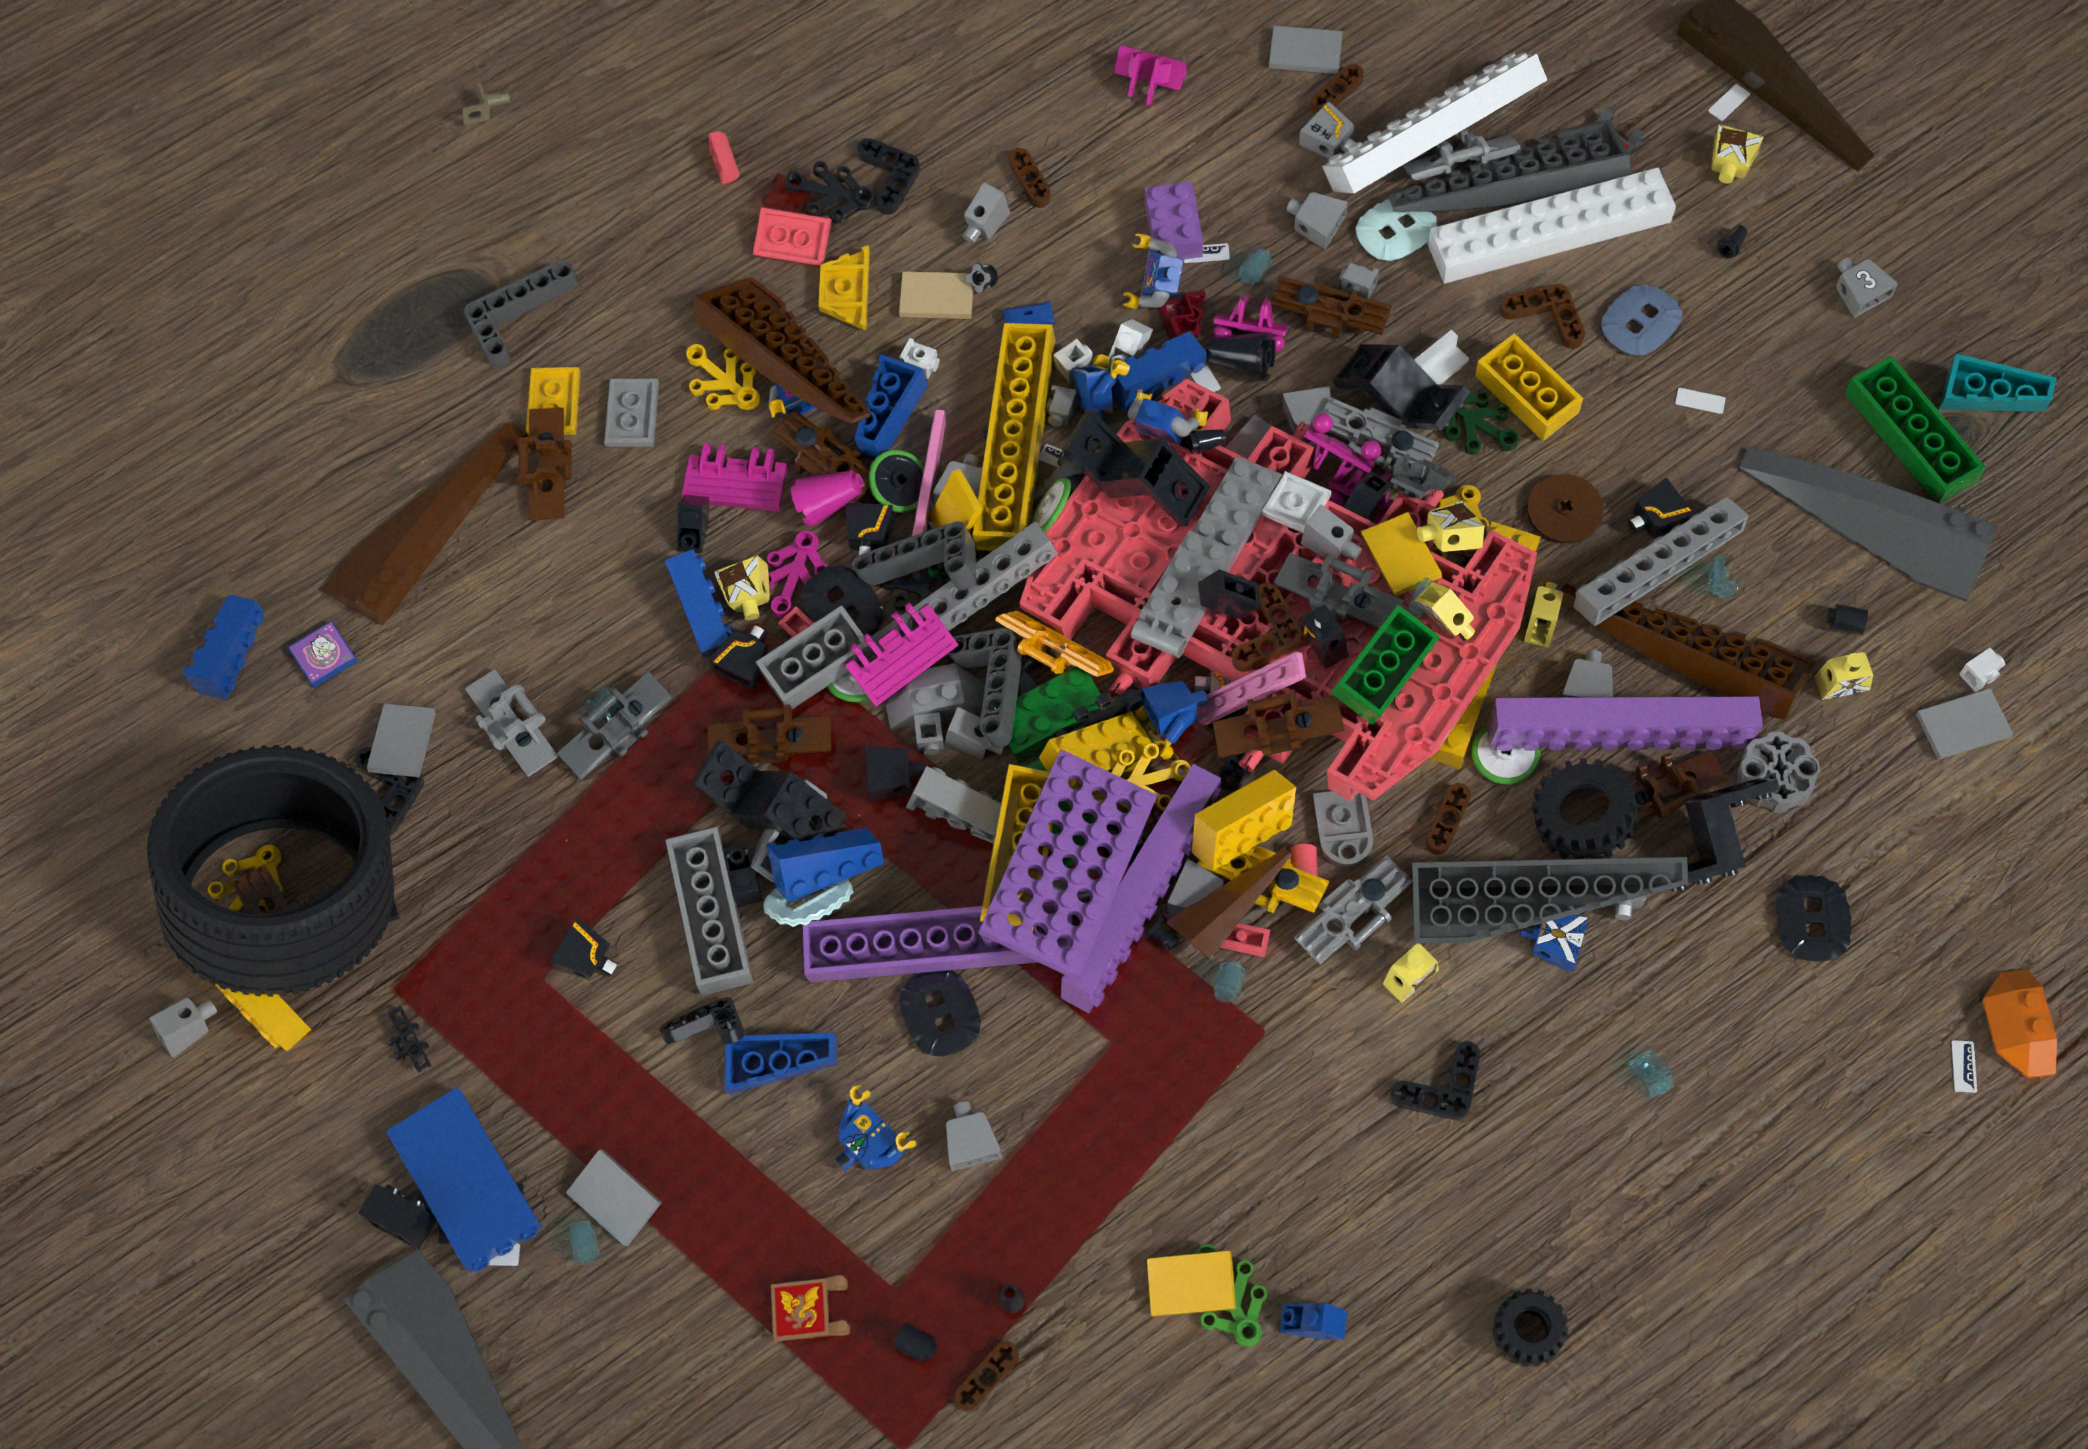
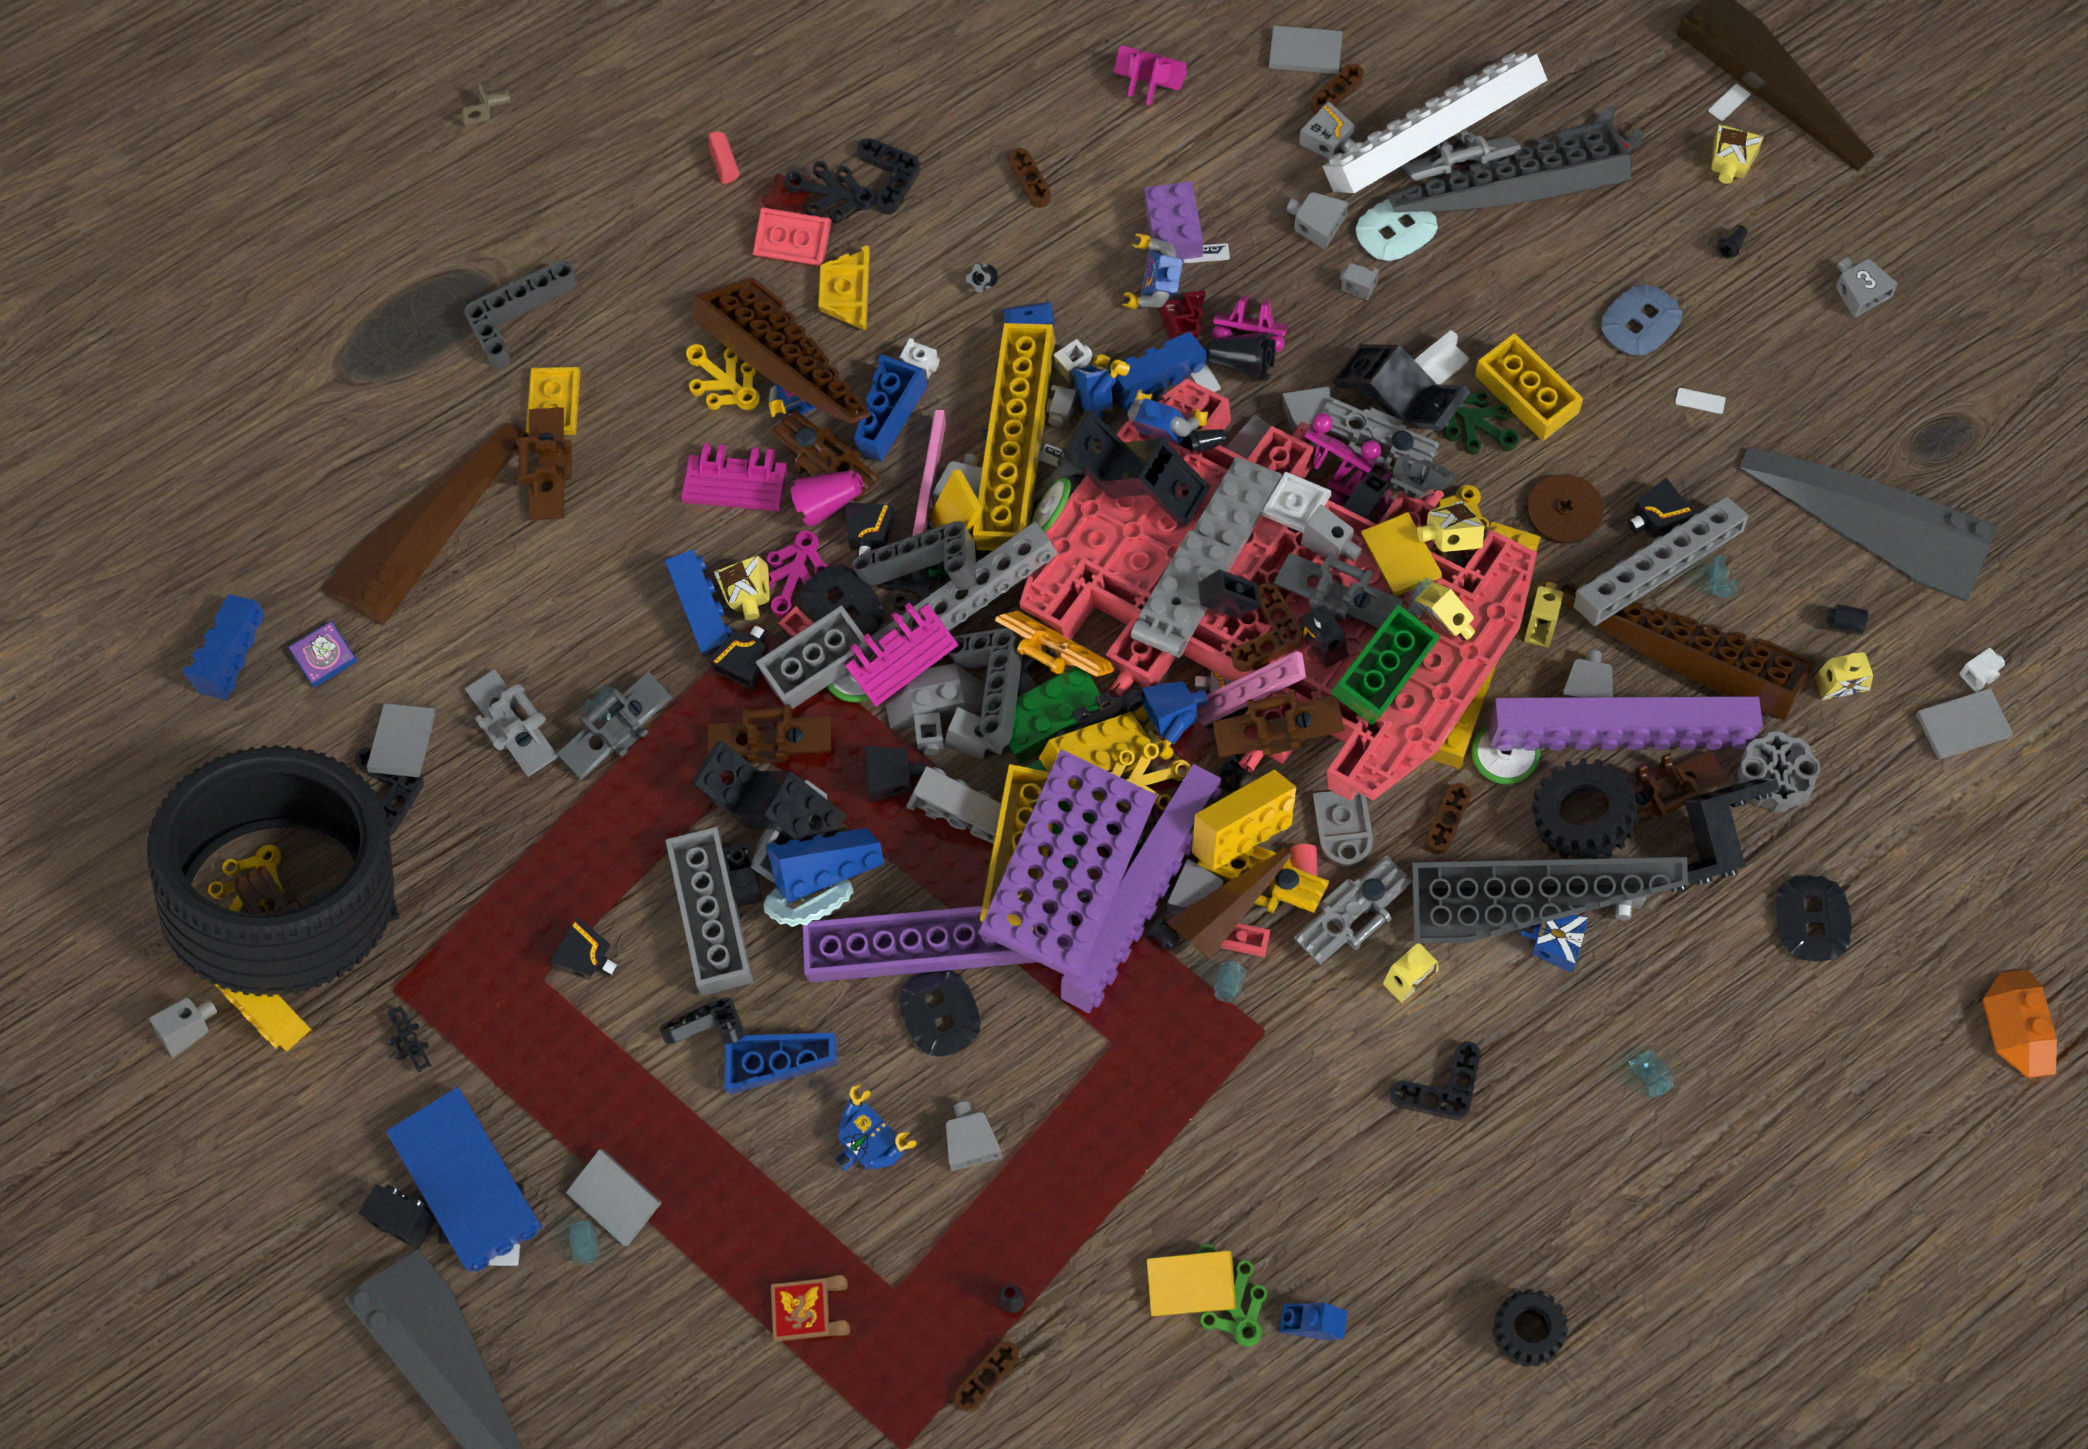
light grey tile [604,378,659,447] -> none
black slope [677,495,709,553] -> none
black wheel [868,450,924,513] -> none
black brick [893,1322,939,1364] -> none
tan tile [899,272,974,319] -> none
light grey torso [962,182,1010,244] -> none
white slope [1107,319,1153,369] -> none
clear light blue brick [1238,249,1272,285] -> none
reddish brown piece [1270,275,1392,338] -> none
white brick [1428,168,1676,284] -> none
reddish brown beam [1499,284,1585,349] -> none
green brick [1844,355,1986,504] -> none
teal wedge [1938,354,2057,412] -> none
white sticker [1952,1040,1977,1093] -> none

